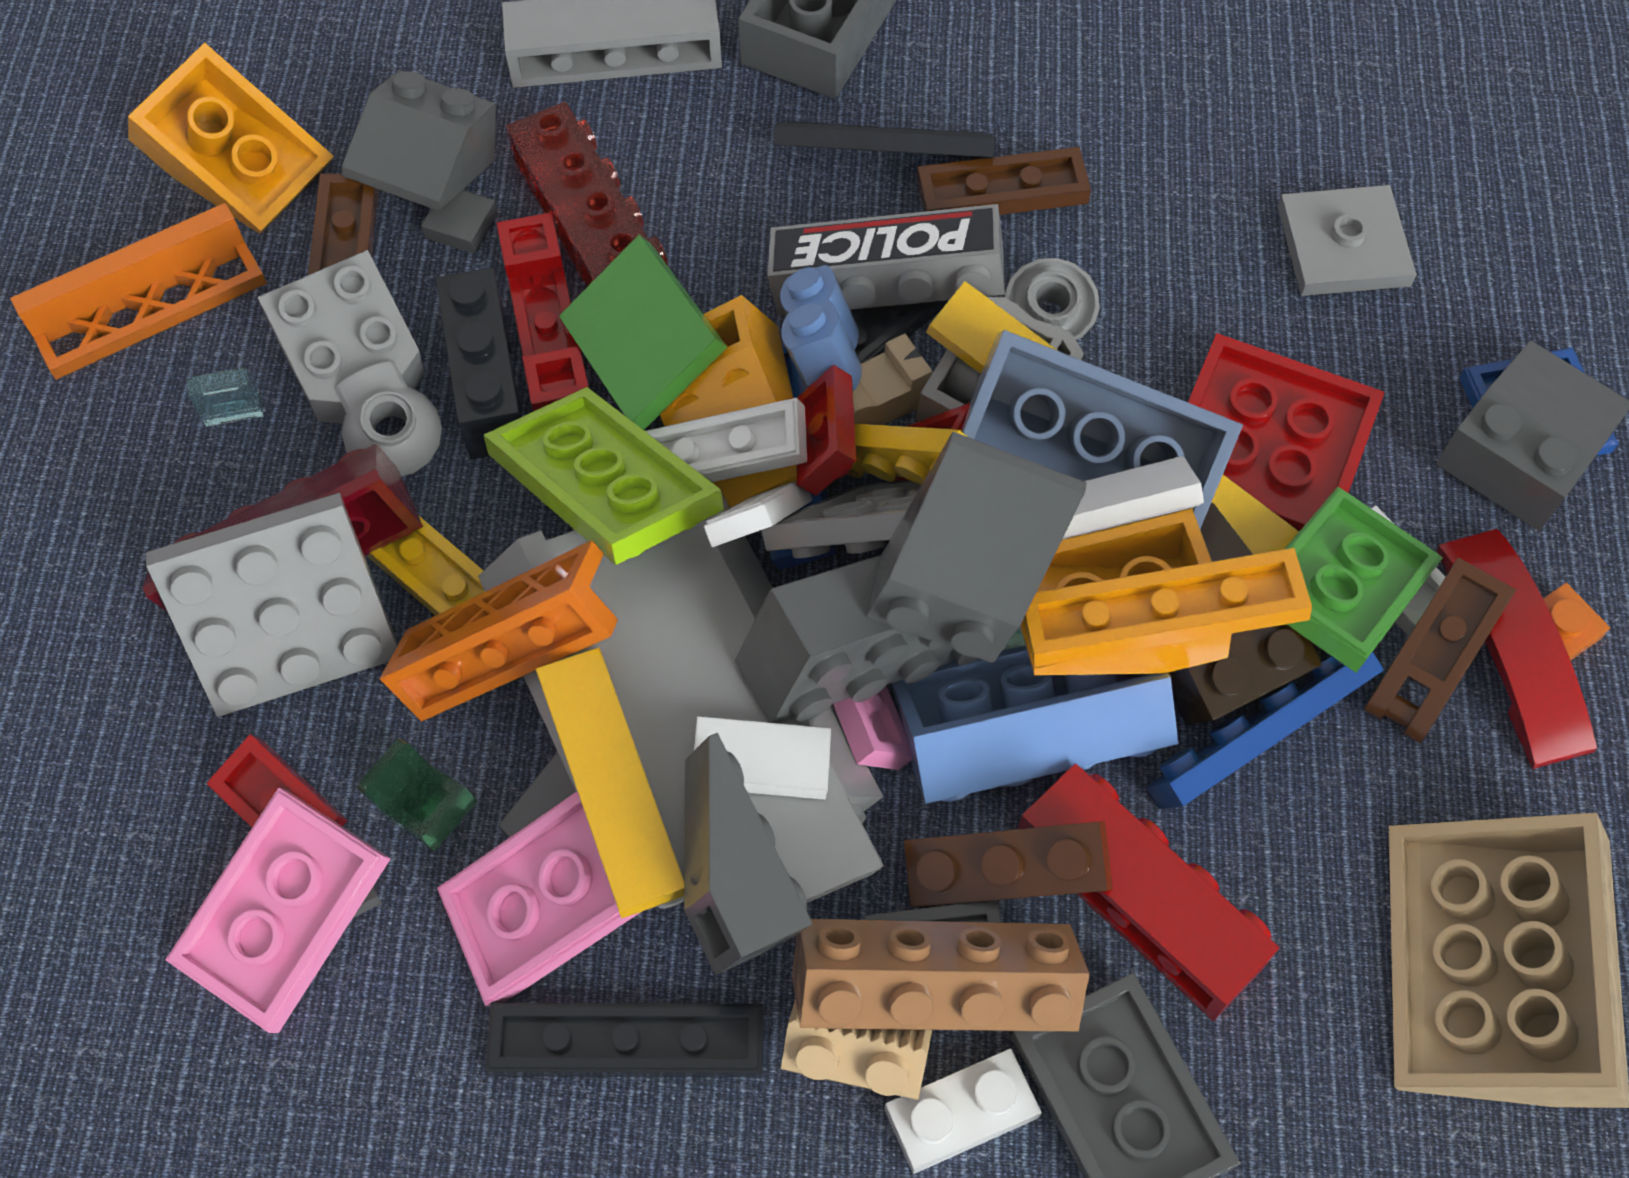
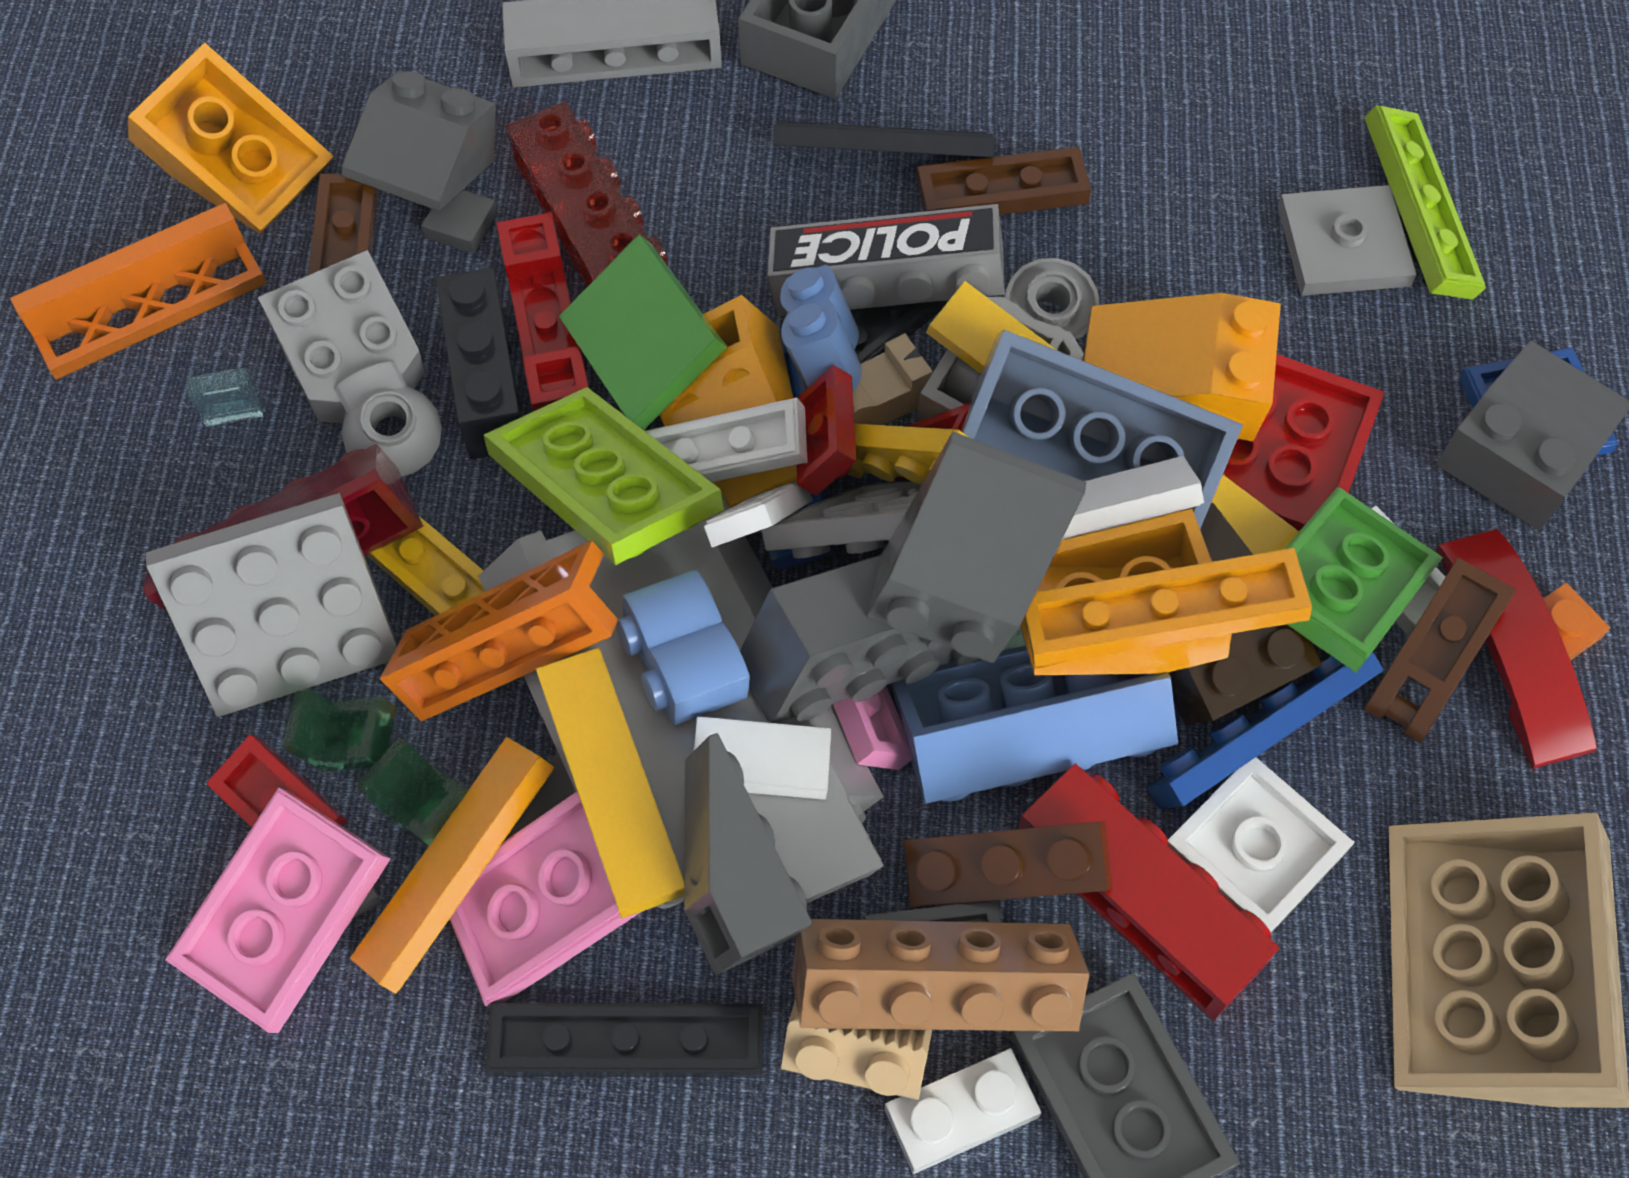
none -> clear green bracket [283,689,397,772]
none -> light orange tile [350,737,554,994]
none -> medium blue brick [616,569,750,726]
none -> light orange slope [1083,293,1281,441]
none -> white plate [1168,757,1355,933]
none -> lime tile [1364,105,1486,300]

